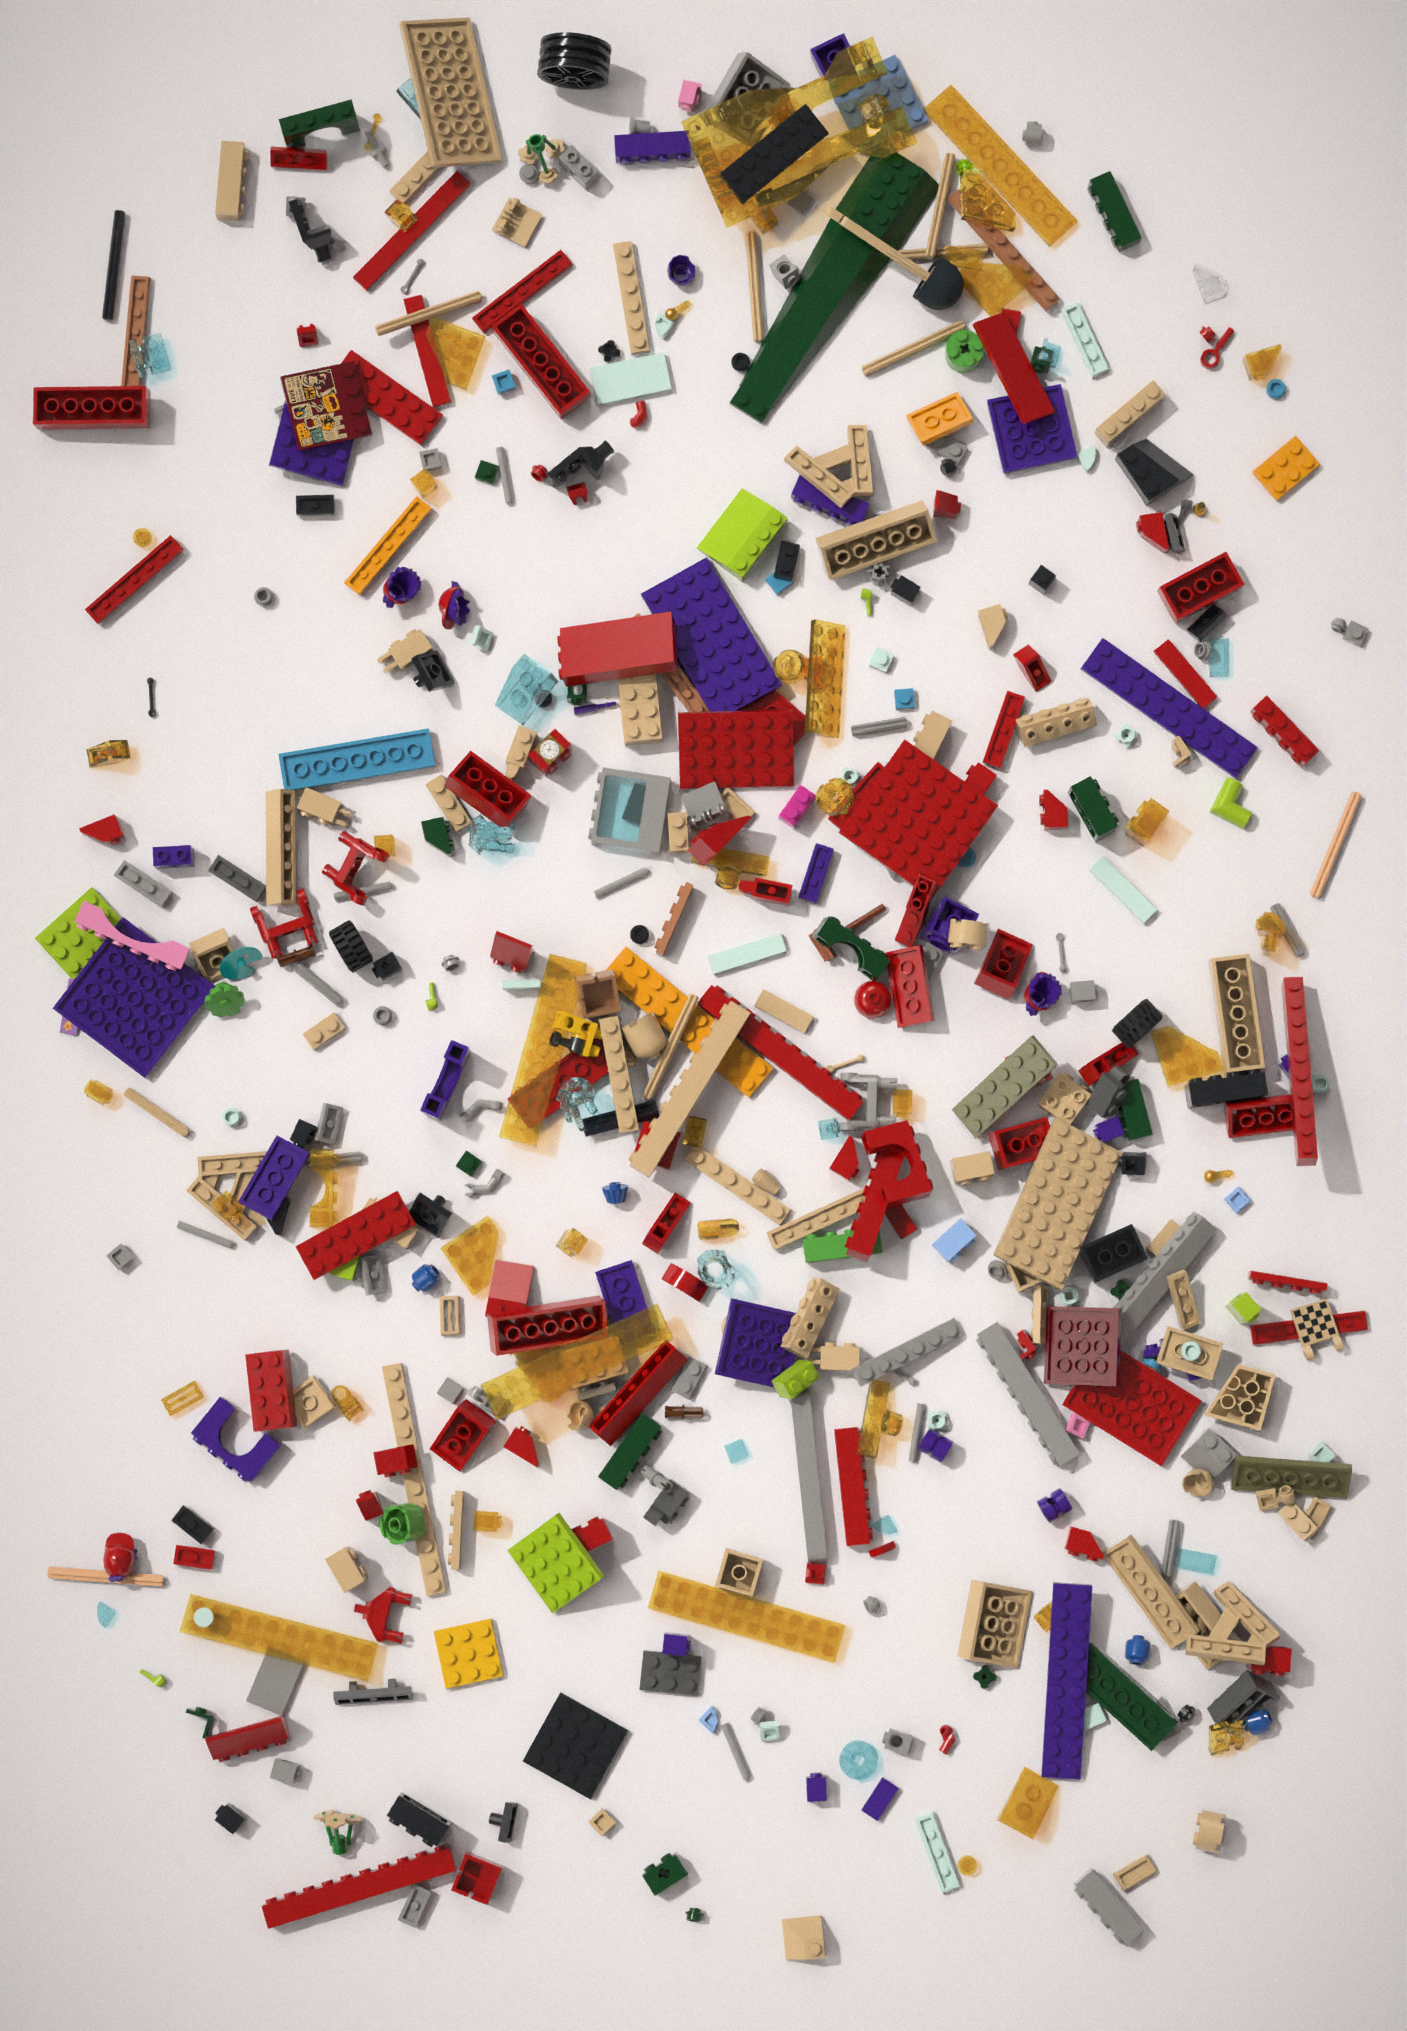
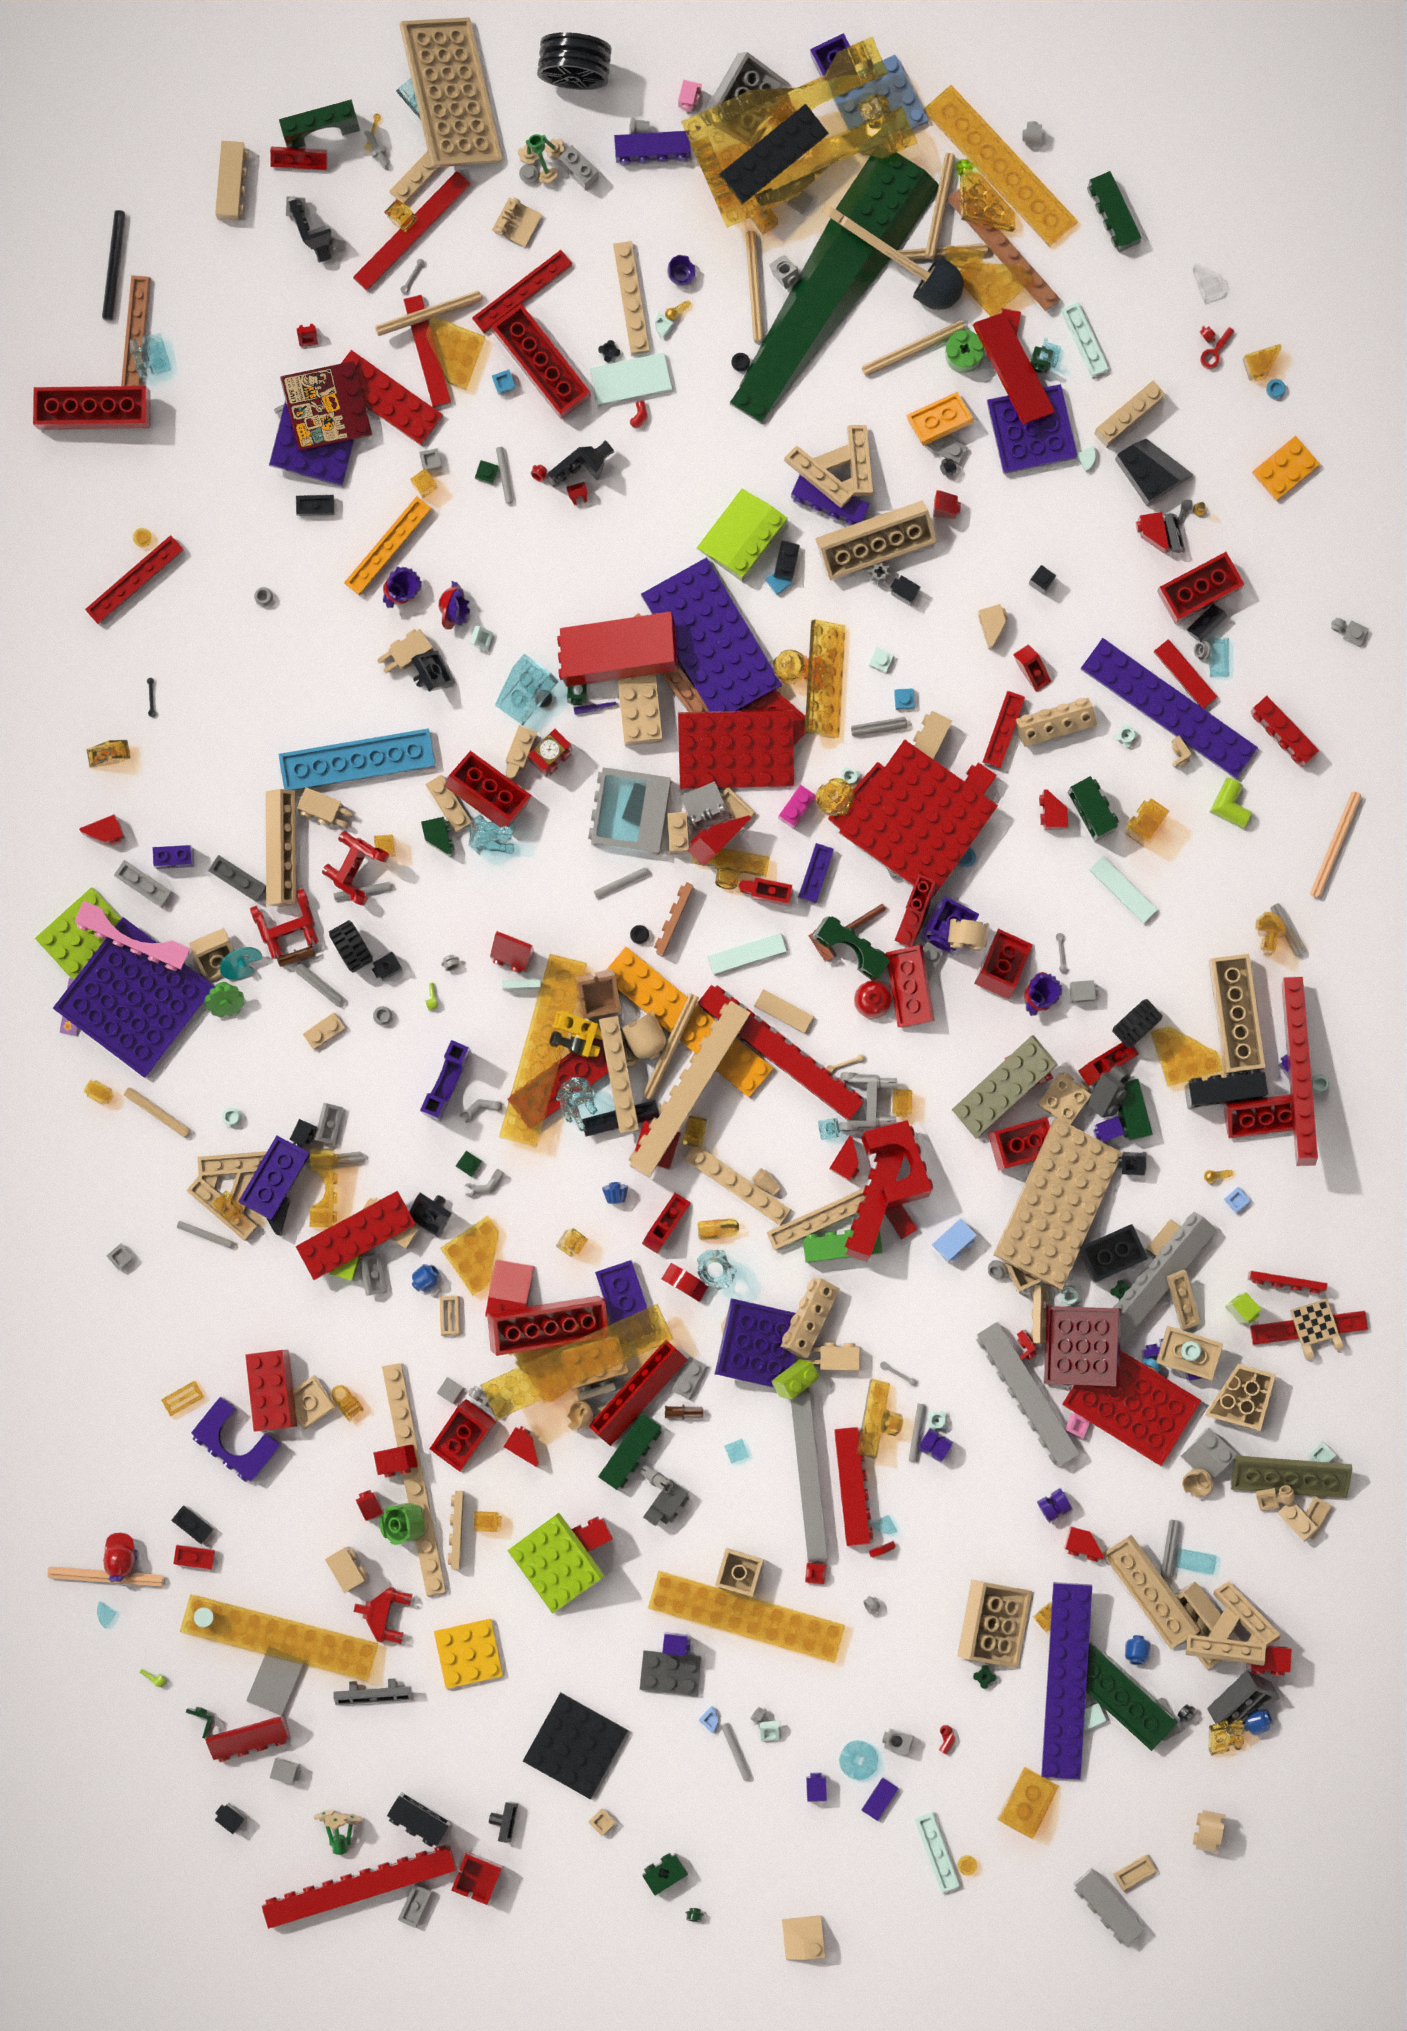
light grey plate [852,1318,963,1386] -> none
lime hand [860,589,872,616] -> none
tan brick [950,1151,994,1186] -> none

